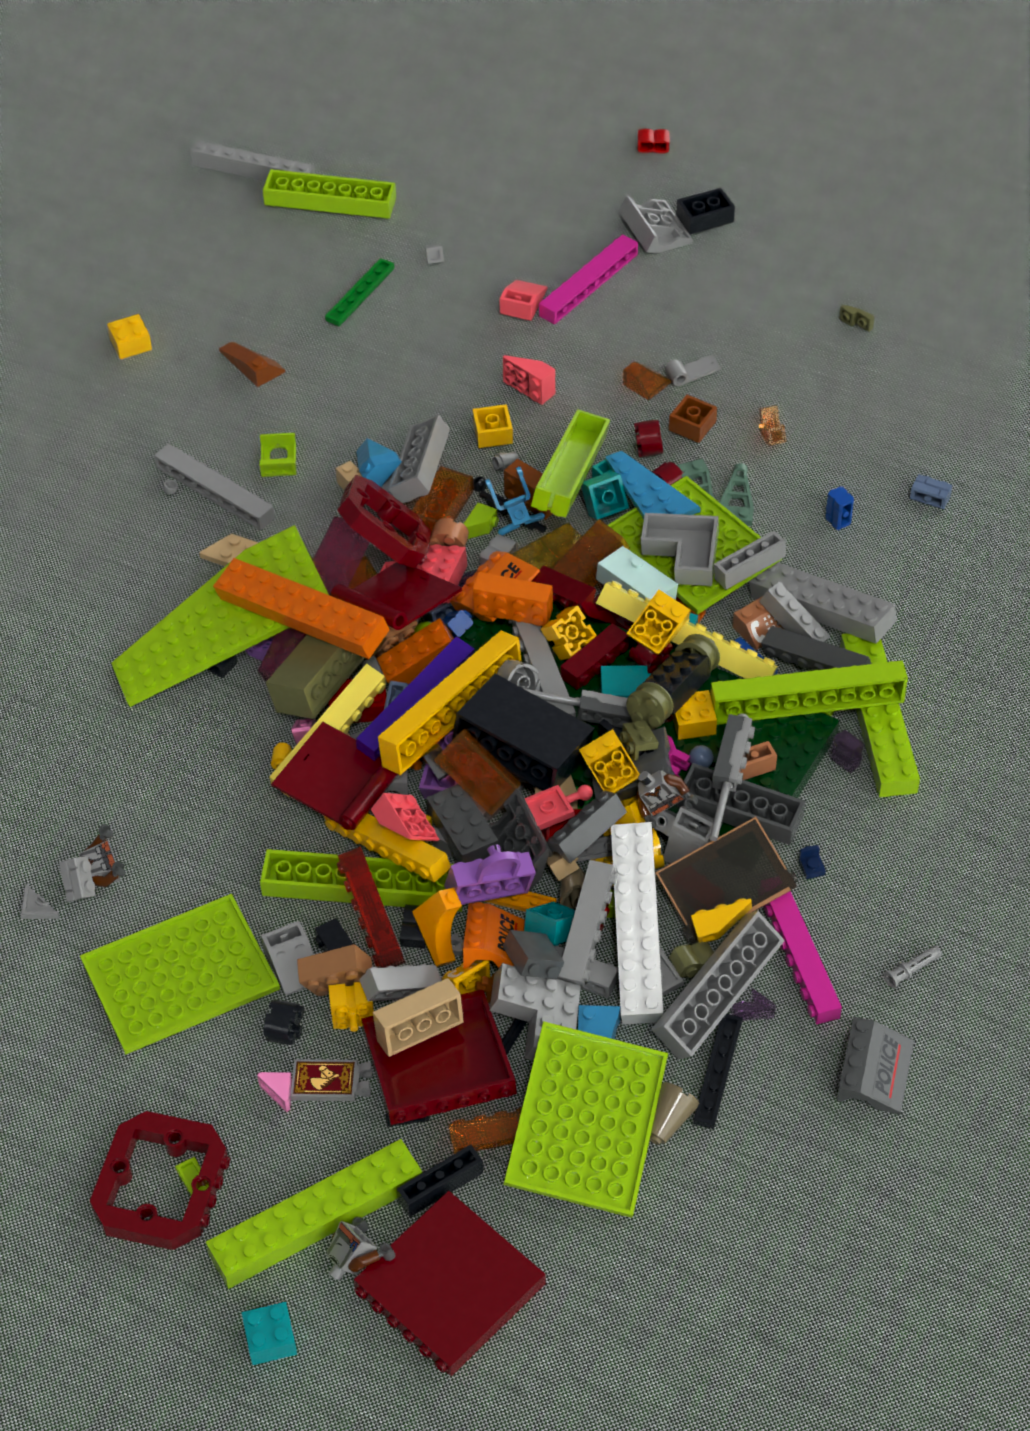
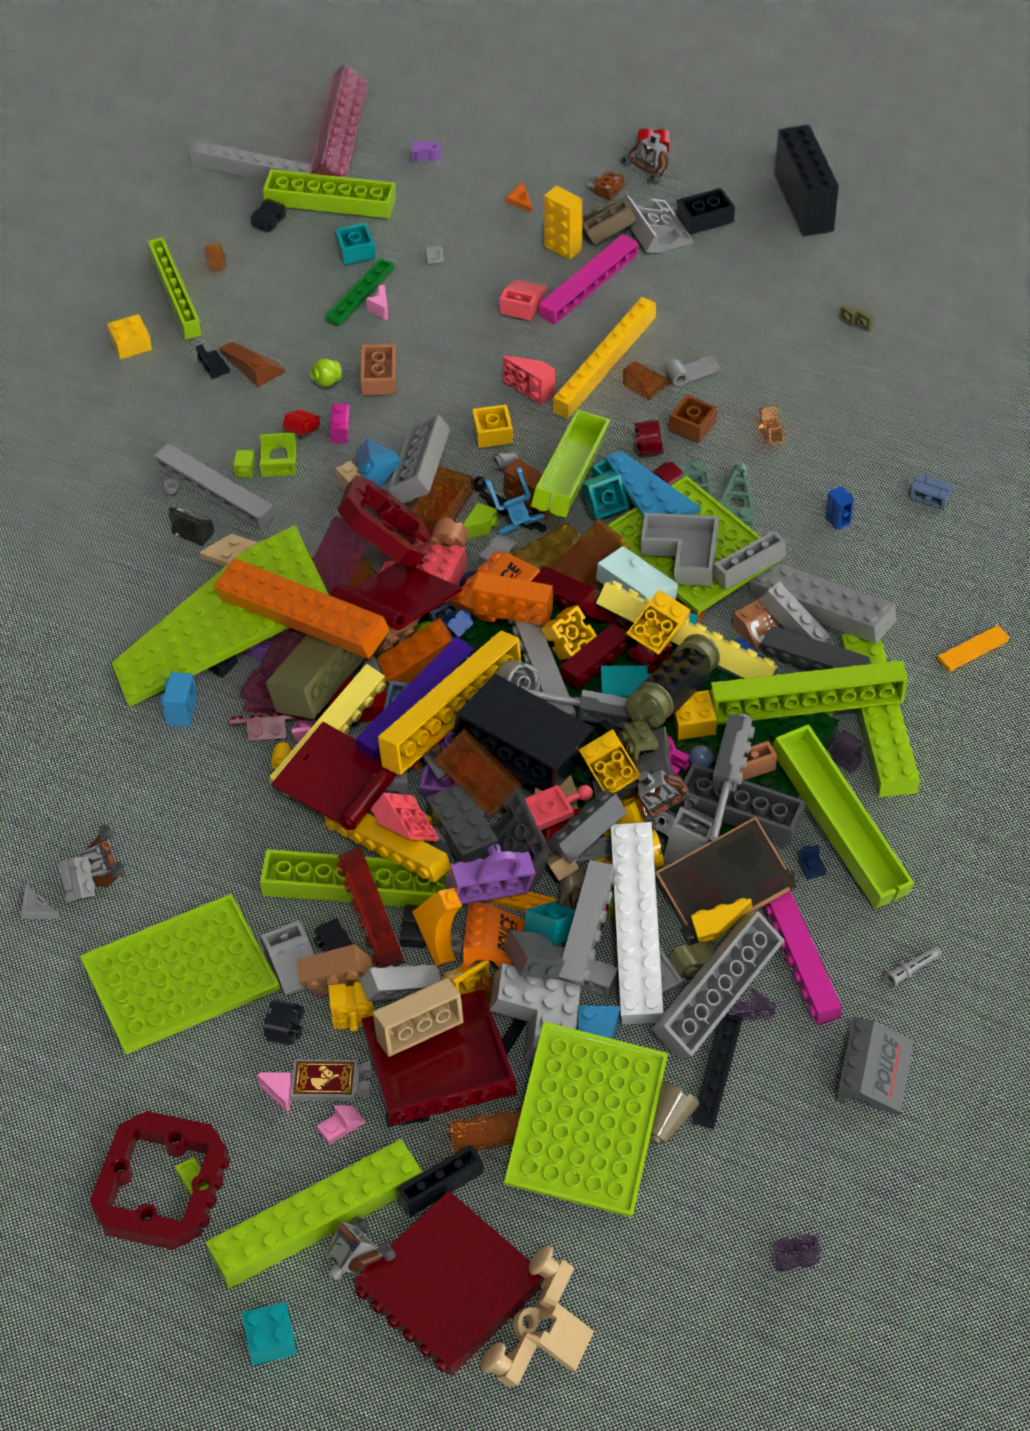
none -> lime brick [147,237,202,340]
none -> dark azure brick [160,672,198,728]
none -> clear smoke slope [168,507,214,547]
none -> black panel [196,344,230,379]
none -> clear orange brick [204,243,227,272]
none -> bracket [227,713,305,742]
none -> lime brick [233,450,256,478]
none -> clear pink piece [239,668,282,714]
none -> black brick [251,198,286,232]
none -> red brick [282,409,320,436]
none -> clear pink brick [310,64,369,177]
none -> lime piece [310,358,342,387]
none -> bright pink slope [317,1105,365,1145]
none -> dark pink brick [330,404,351,443]
none -> teal brick [335,223,376,265]
none -> nougat brick [361,344,397,396]
none -> bright pink slope [366,285,388,320]
none -> medium lavender leg [412,141,441,163]
none -> tan piece [481,1246,594,1387]
none -> orange tile [506,182,532,212]
none -> yellow brick [544,185,582,260]
none -> yellow brick [553,297,656,419]
none -> dark tan wedge [582,198,637,245]
none -> dark orange piece [587,171,625,201]
none -> torso [619,133,669,184]
none -> lime piece [772,724,915,909]
none -> clear purple brick [772,1234,821,1272]
none -> black brick [774,124,839,237]
none -> light orange tile [937,625,1009,672]

